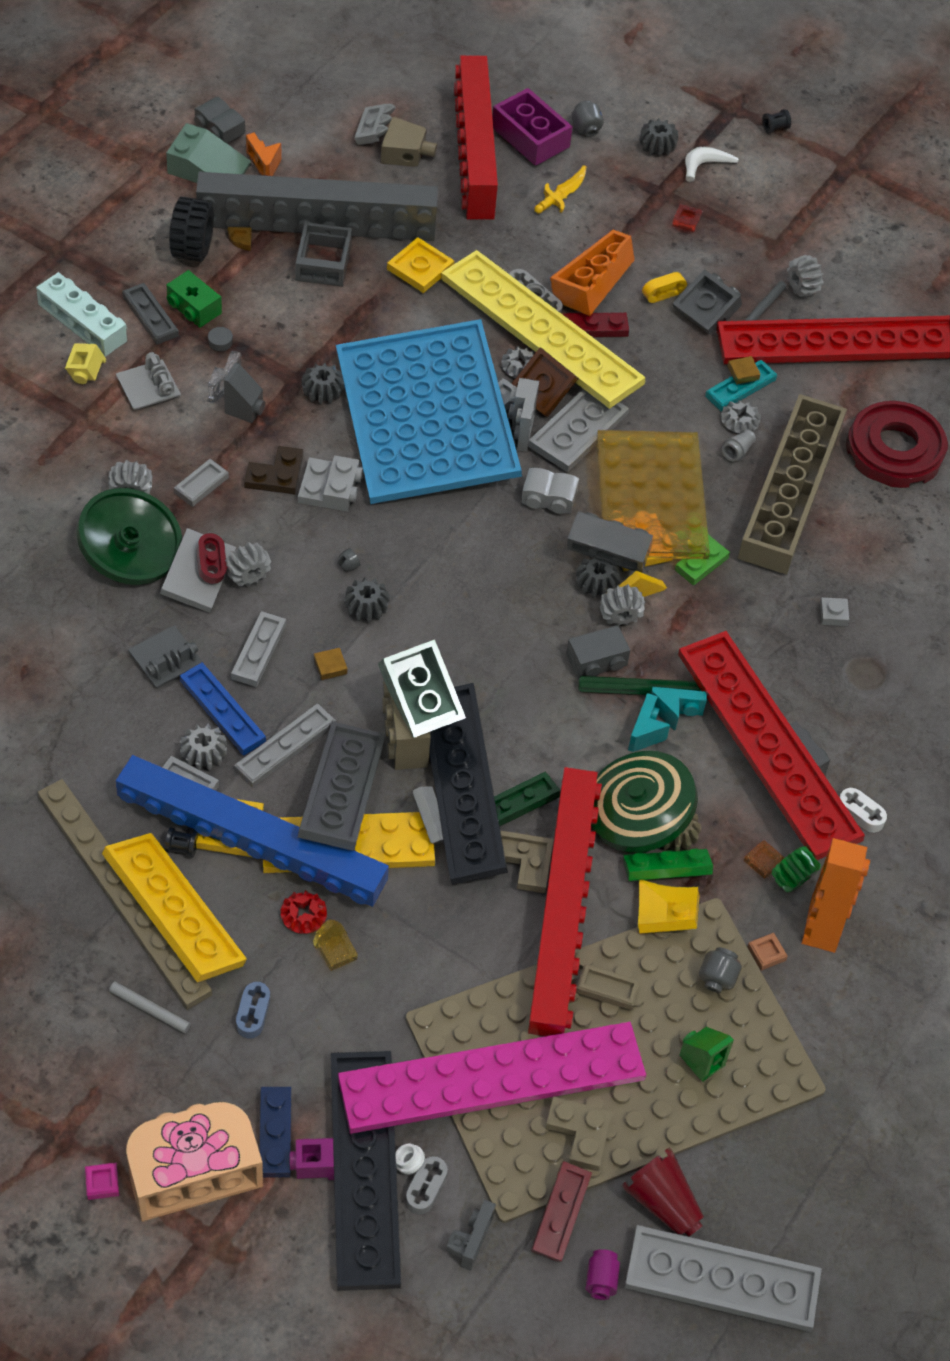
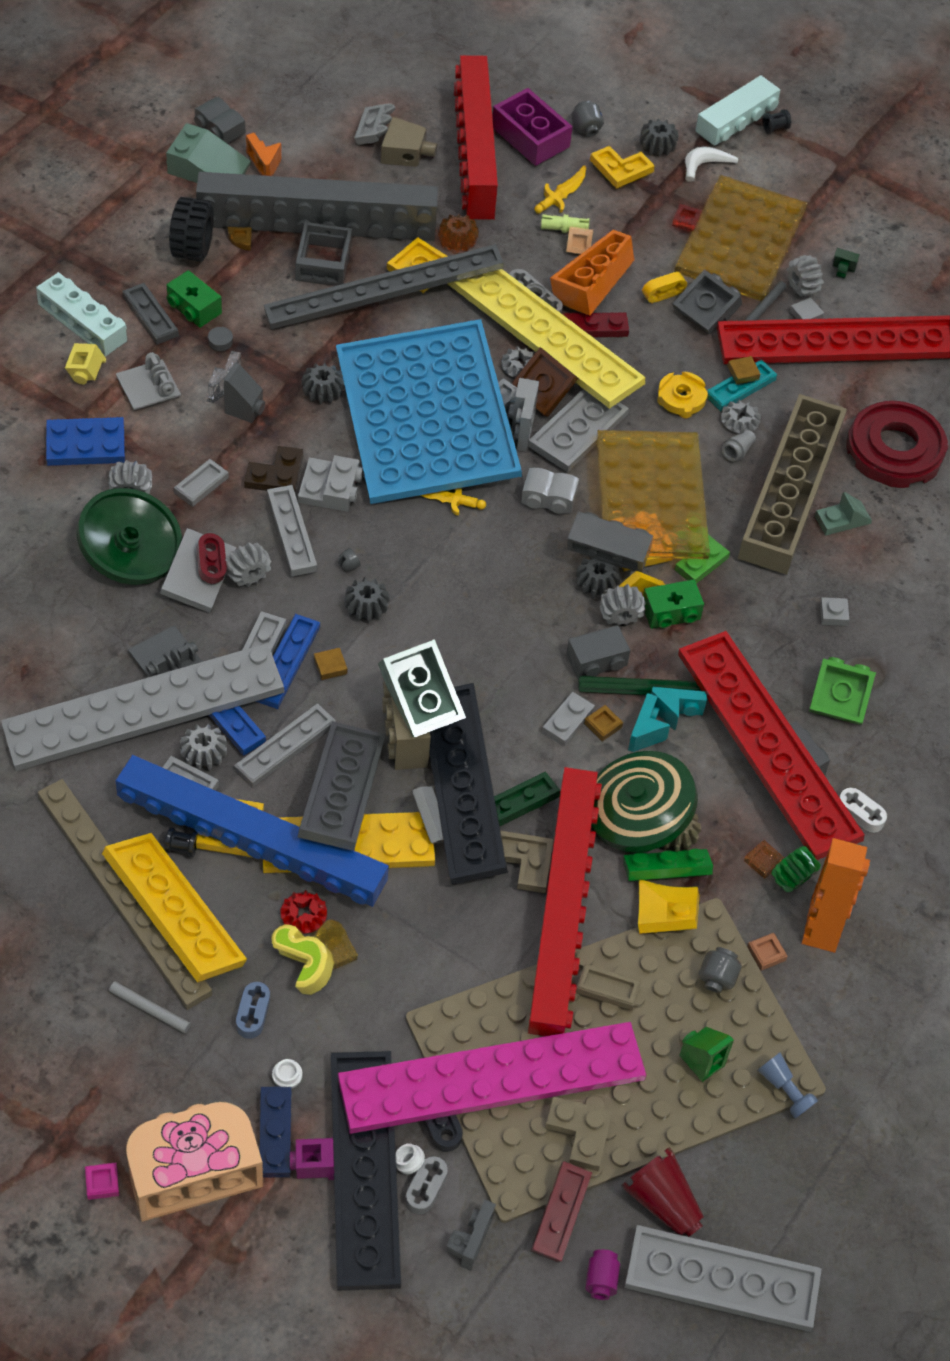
none -> light grey plate [1,643,285,771]
none -> blue plate [46,417,125,466]
none -> blue tile [255,614,320,709]
none -> dark grey plate [264,244,504,330]
none -> light grey plate [267,485,317,576]
none -> light yellow animal [271,925,334,995]
none -> white plate [272,1059,302,1089]
none -> yellow piece [420,488,486,515]
none -> black plate [423,1114,463,1152]
none -> clear orange gear [438,213,479,253]
none -> yellowish green pin [541,214,590,233]
none -> light grey plate [541,692,595,746]
none -> light nougat tile [566,227,593,254]
none -> pearl gold tile [584,705,623,742]
none -> yellow plate [590,146,655,189]
none -> green brick [643,579,704,629]
none -> yellow plate [657,372,708,418]
none -> clear yellow plate [675,175,808,301]
none -> light aqua brick [695,75,780,146]
none -> sand blue piece [757,1052,818,1119]
none -> light grey tile [790,297,824,319]
none -> bright green plate [809,657,876,725]
none -> sand green slope [815,492,872,536]
none -> dark green tile [832,247,860,279]

